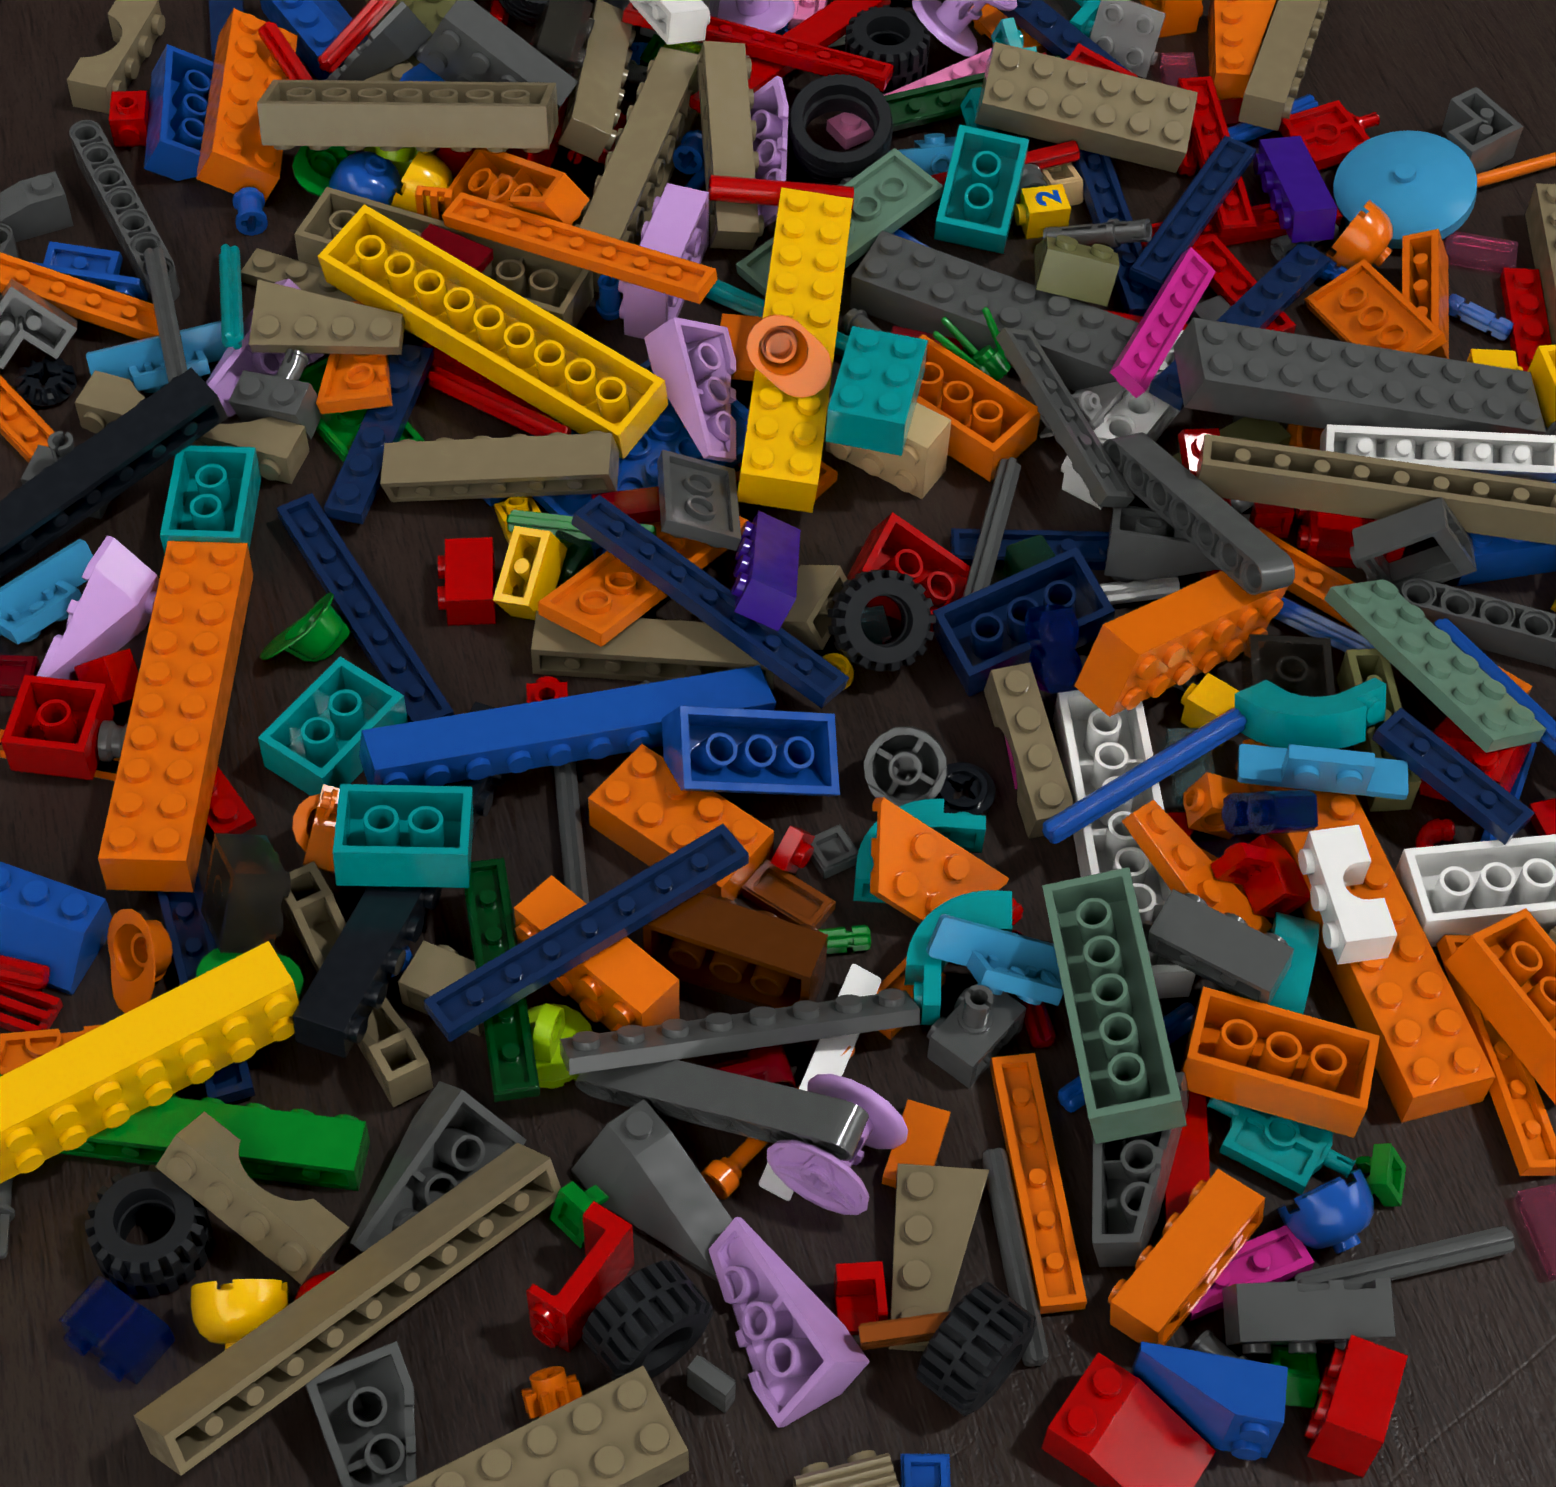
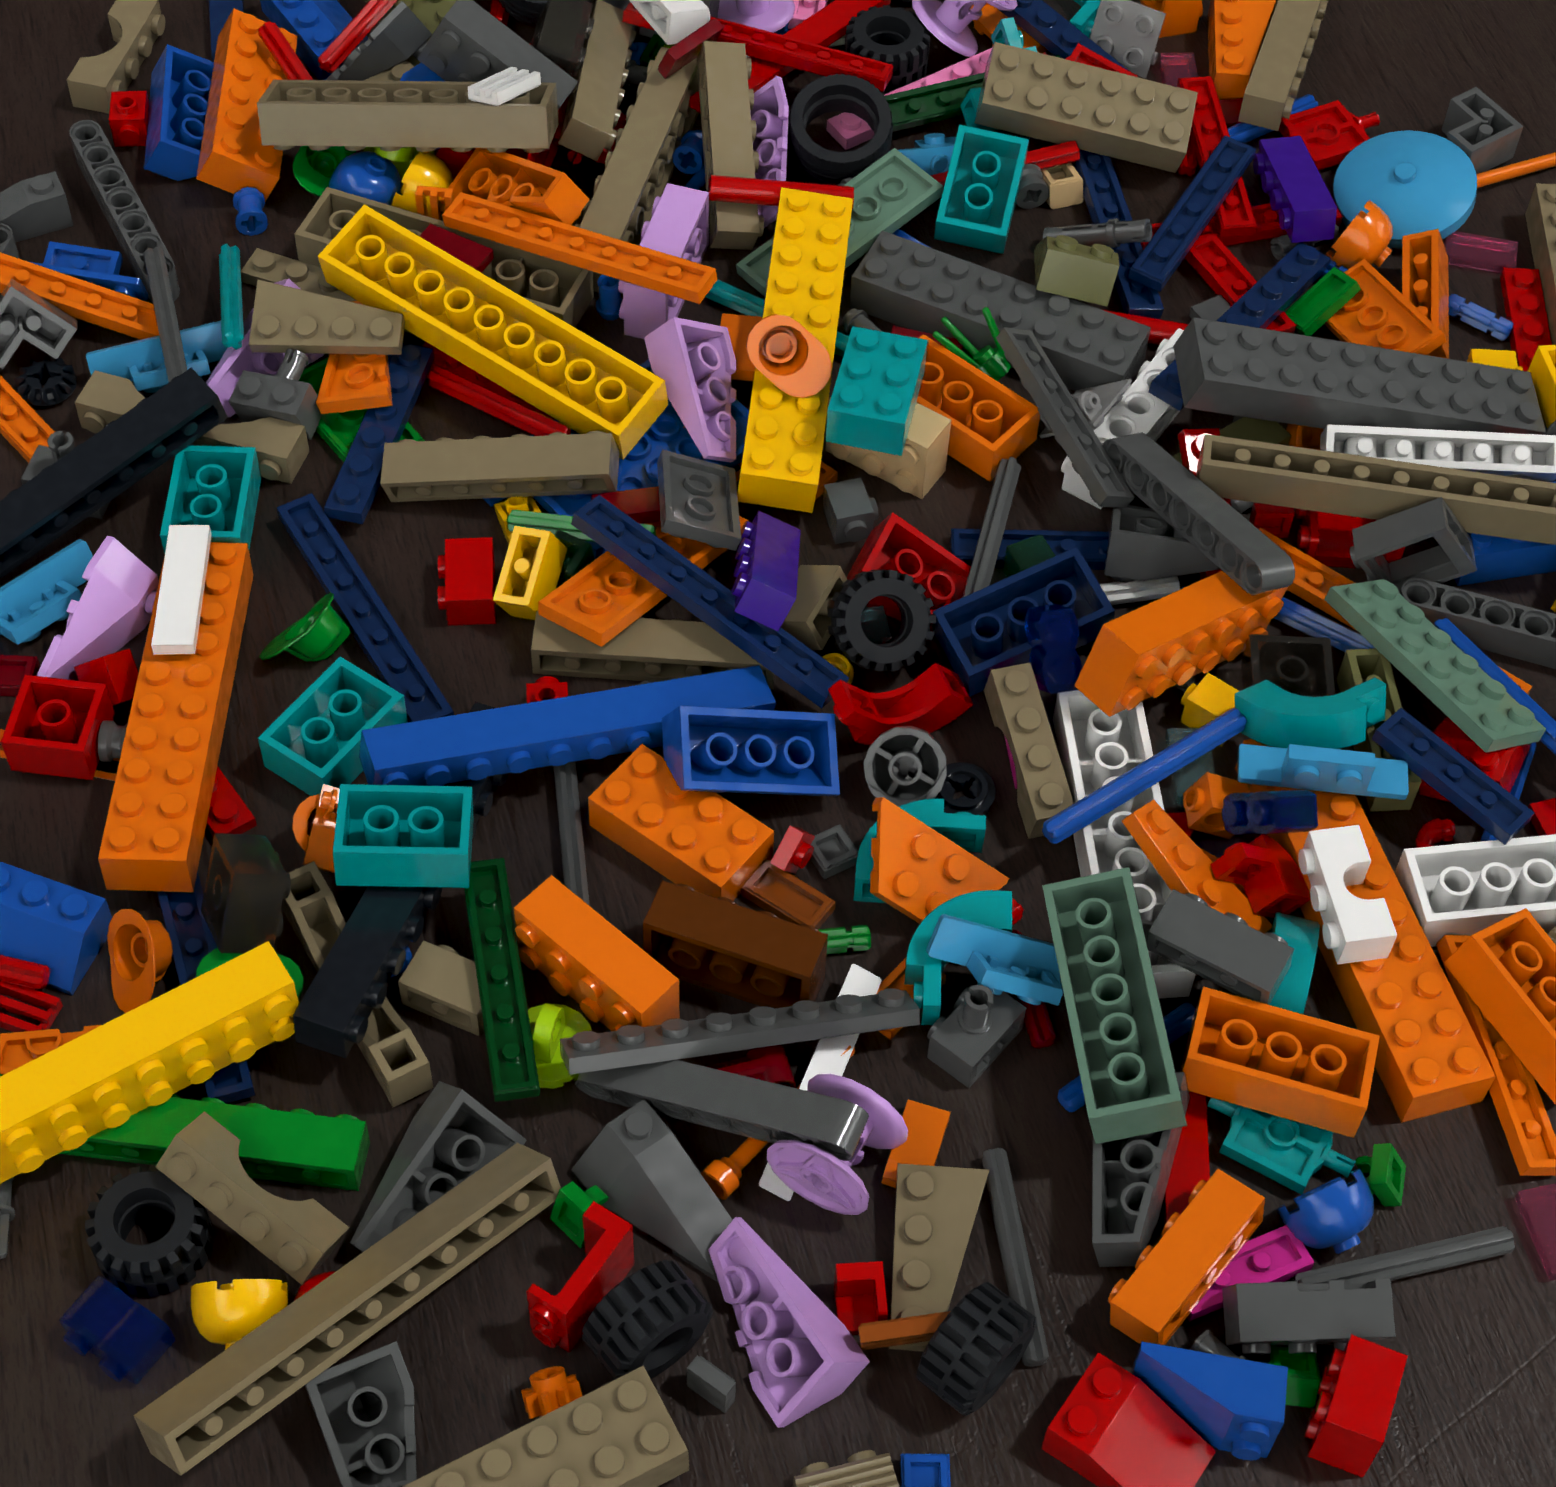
dark blue plate [424,824,749,1042] -> none
orange plate [990,1053,1087,1314] -> none
yellow brick [1014,184,1071,239] -> none
dark pink plate [1109,247,1216,398] -> none
none -> white tile [151,525,212,655]
none -> white tile [467,67,541,106]
none -> dark red tile [658,18,724,79]
none -> dark grey brick [822,478,879,544]
none -> red arch [828,663,973,745]
none -> green tile [1285,267,1361,336]

